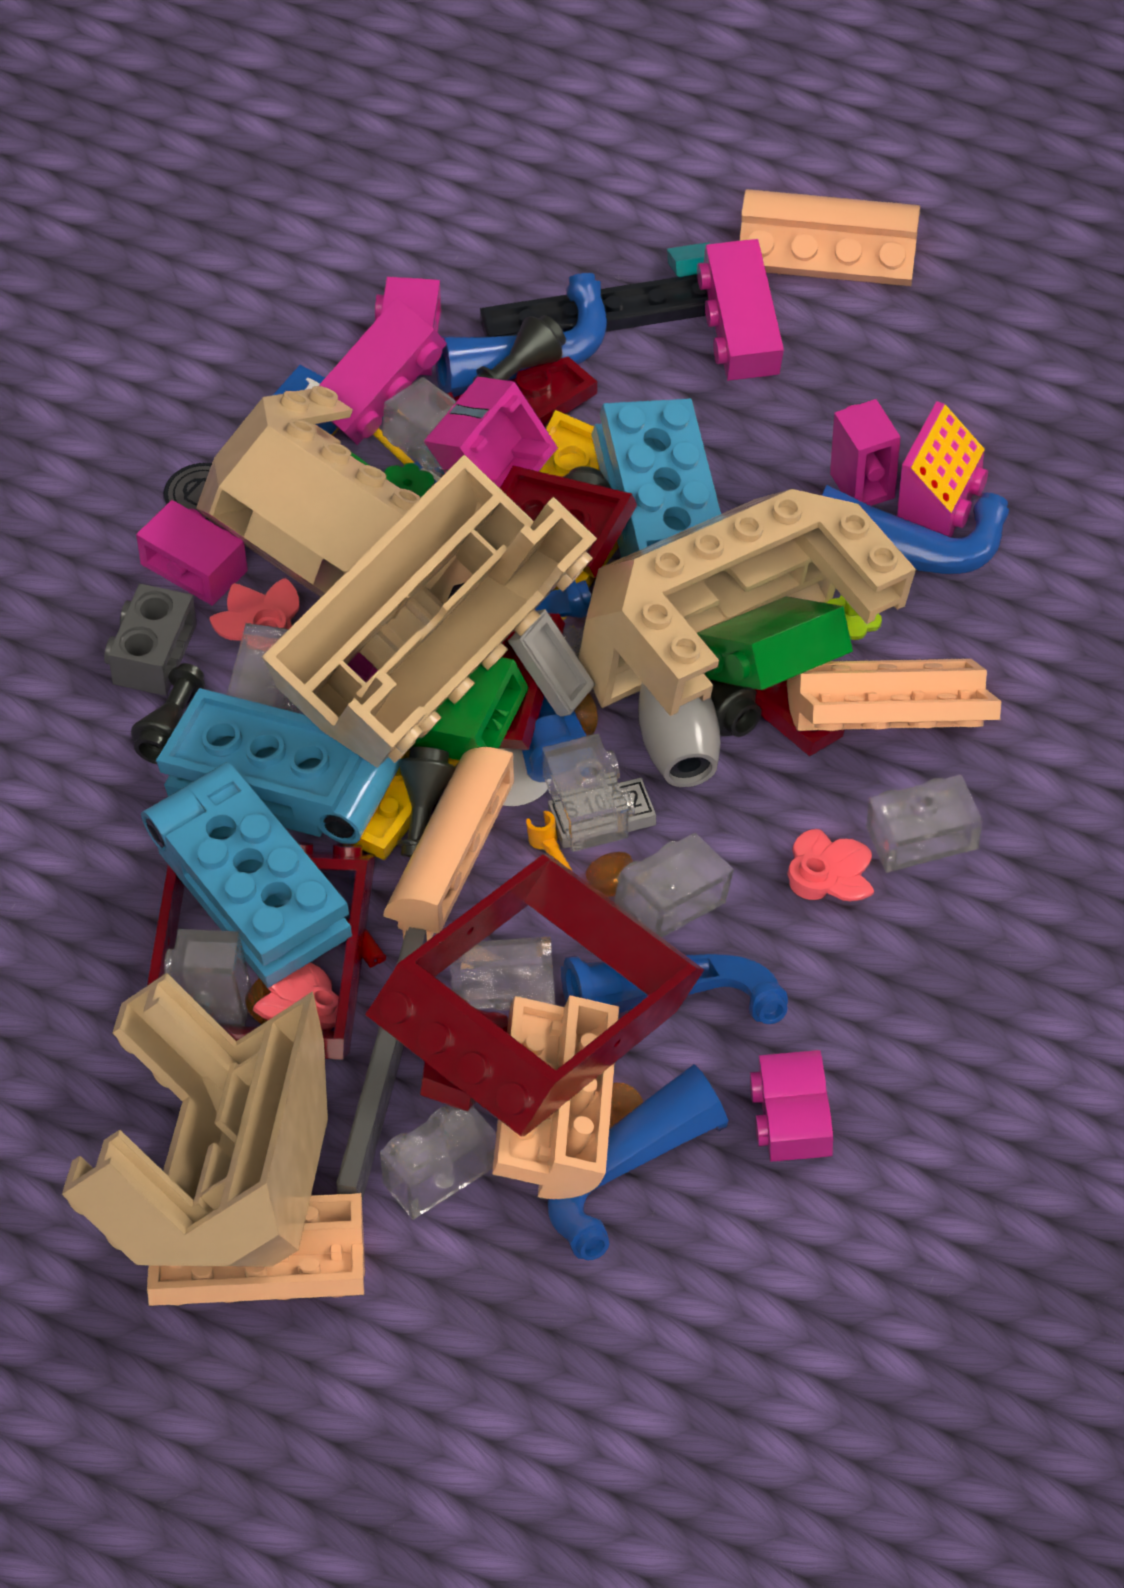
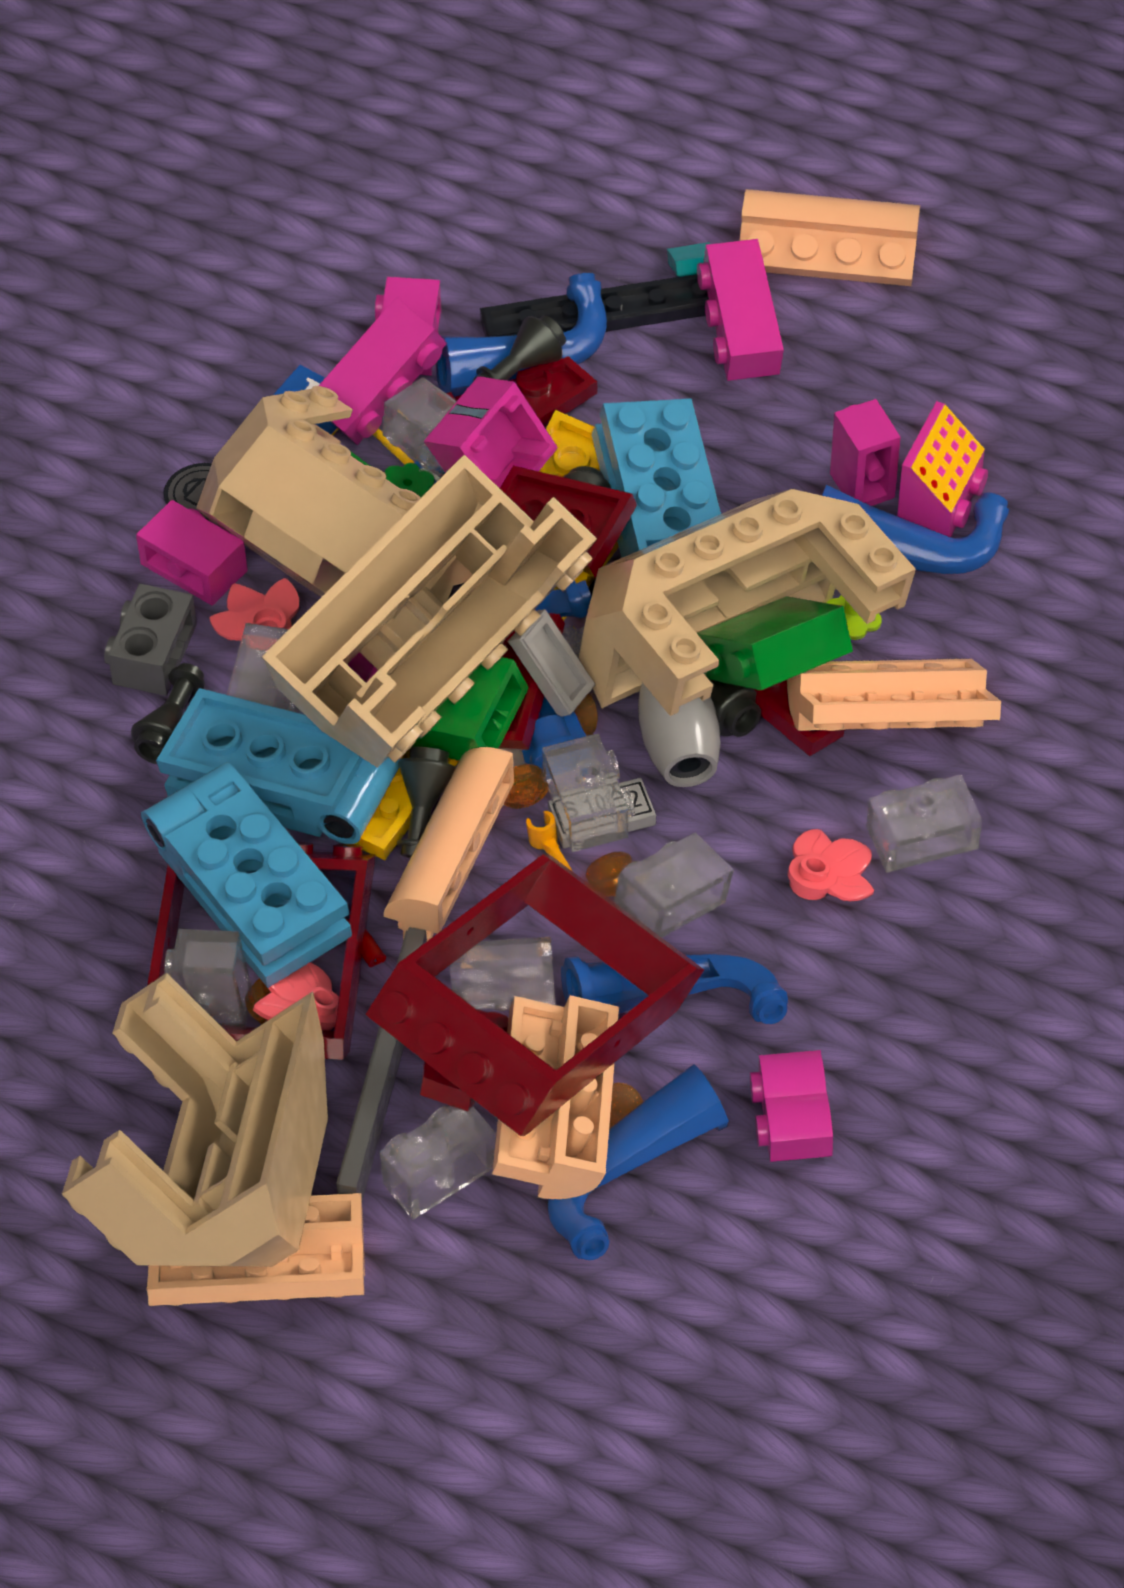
none -> clear orange tile [504,764,549,809]

